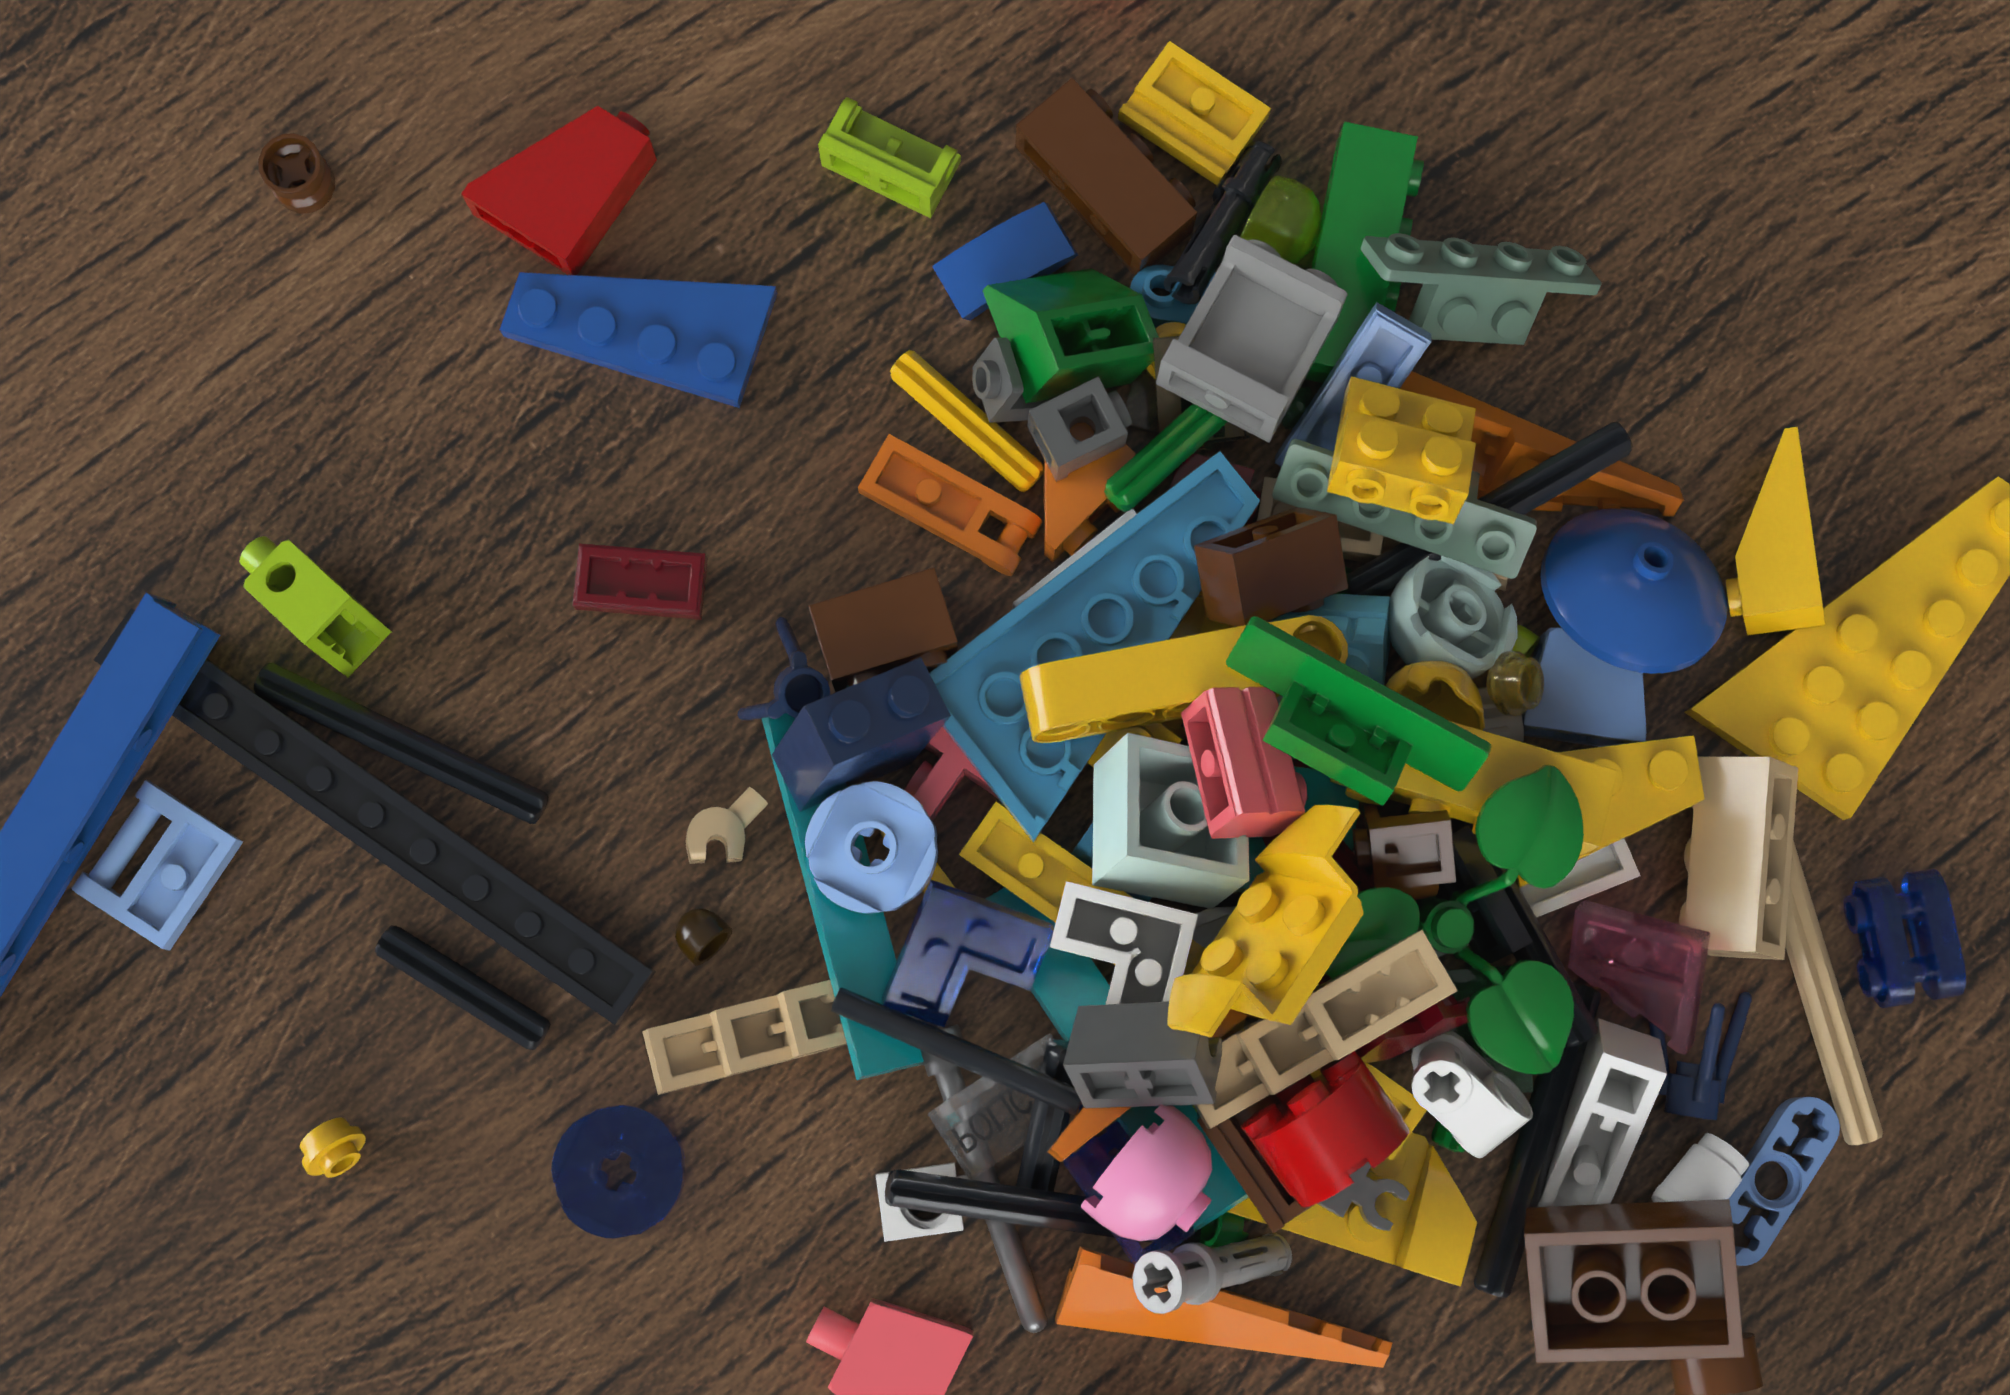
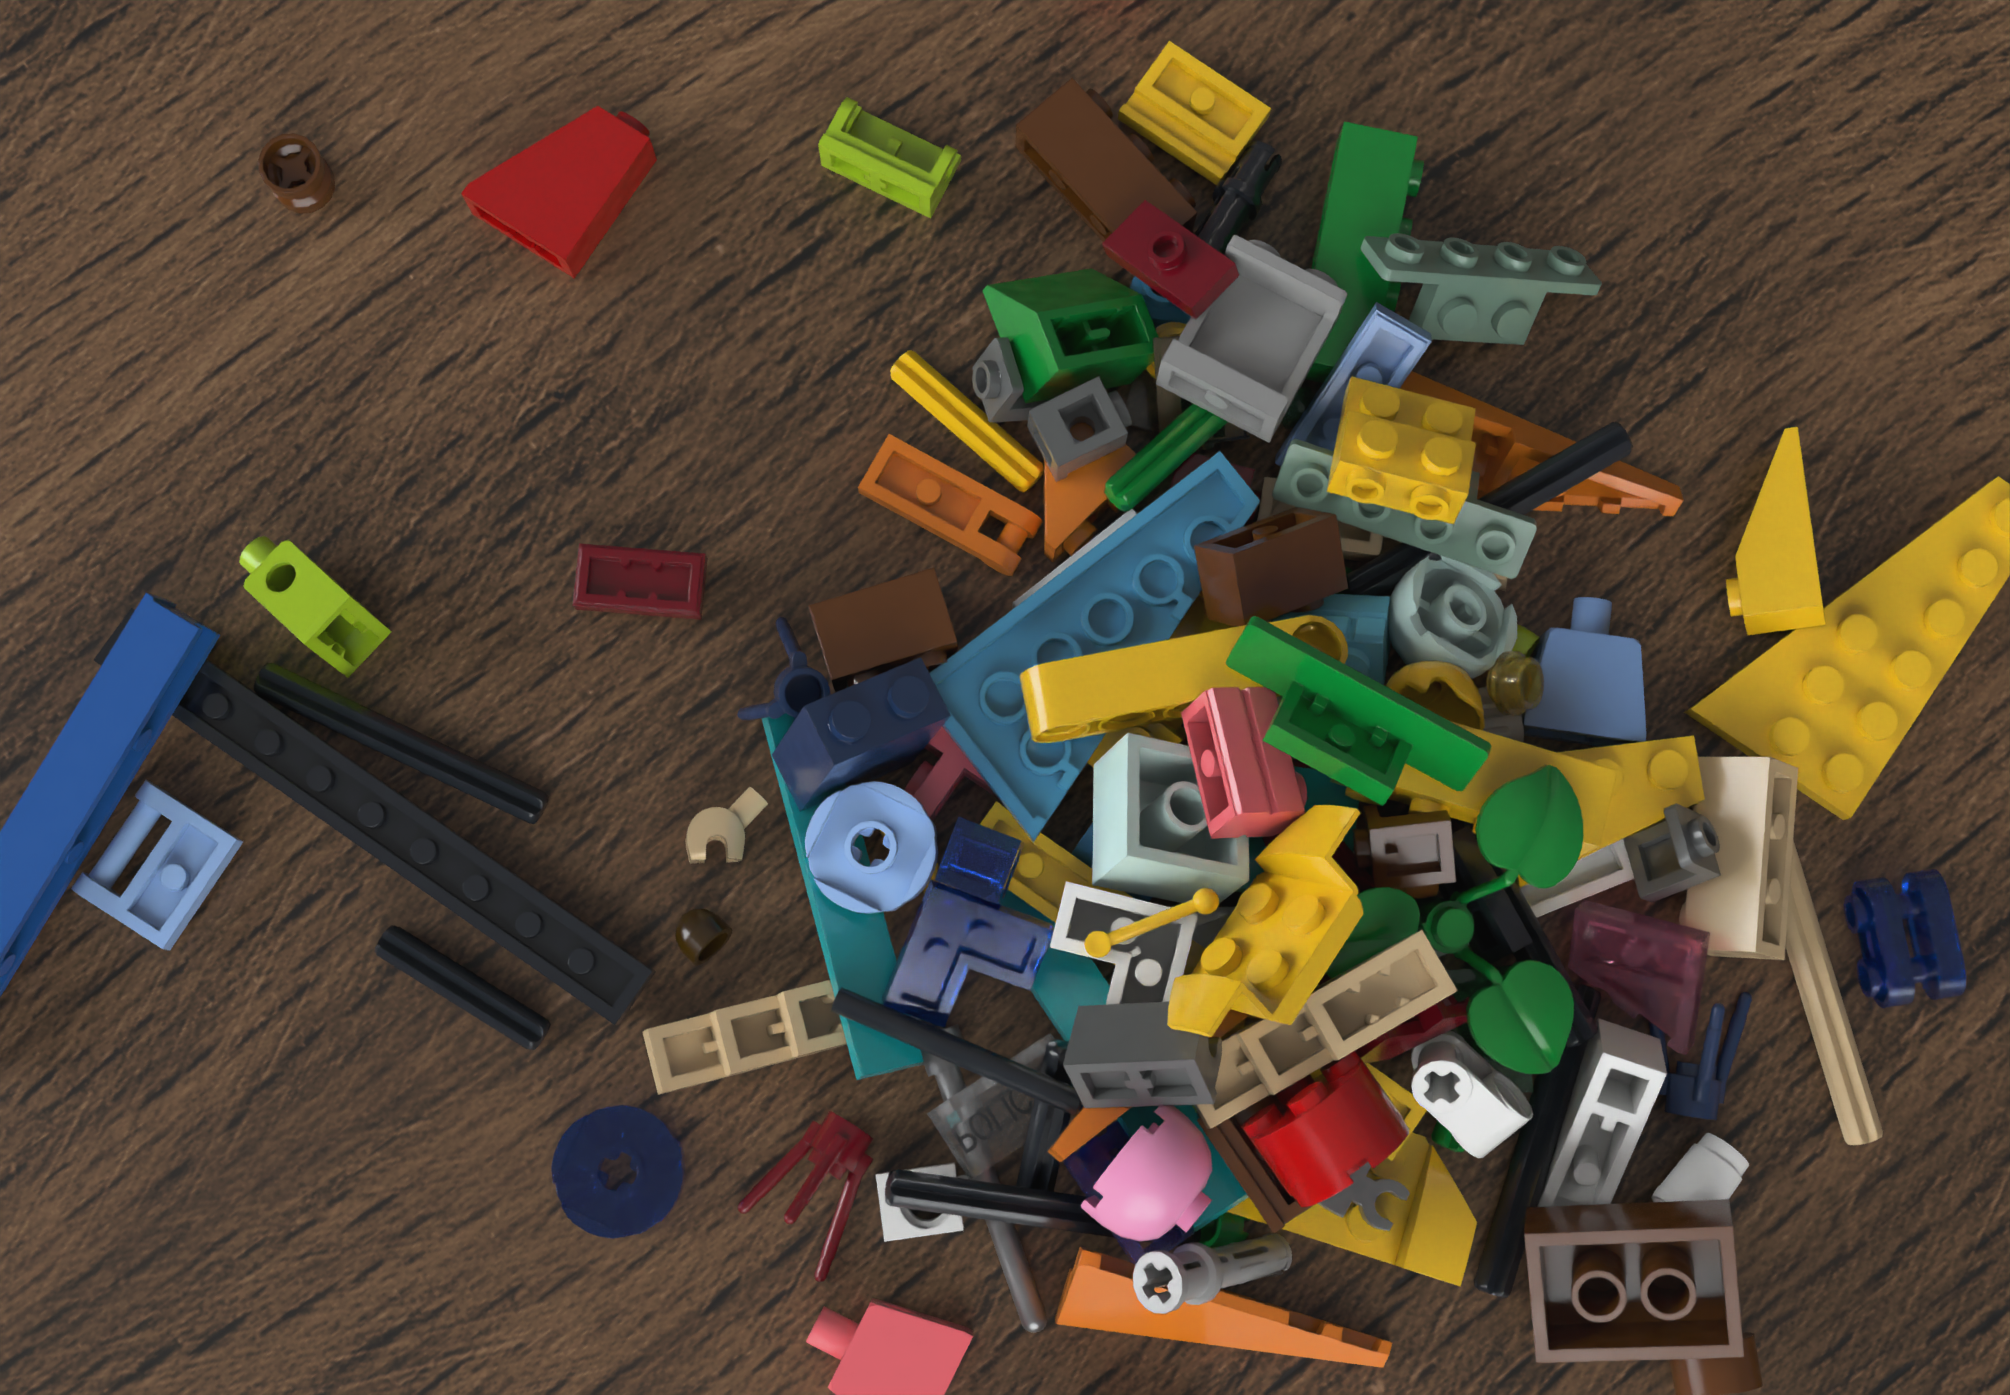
yellow plate [300,1117,366,1178] -> none
blue wing [499,272,778,408] -> none
blue slope [932,202,1078,321] -> none
clear neon green hair [1241,175,1321,265] -> none
blue dish [1541,508,1728,674] -> none
medium blue beam [1729,1097,1840,1266] -> none
none -> dark red plant [737,1111,874,1282]
none -> clear blue brick [935,817,1025,905]
none -> yellow hinge [1084,887,1219,958]
none -> dark red plate [1102,200,1239,320]
none -> dark grey bracket [1623,803,1721,903]

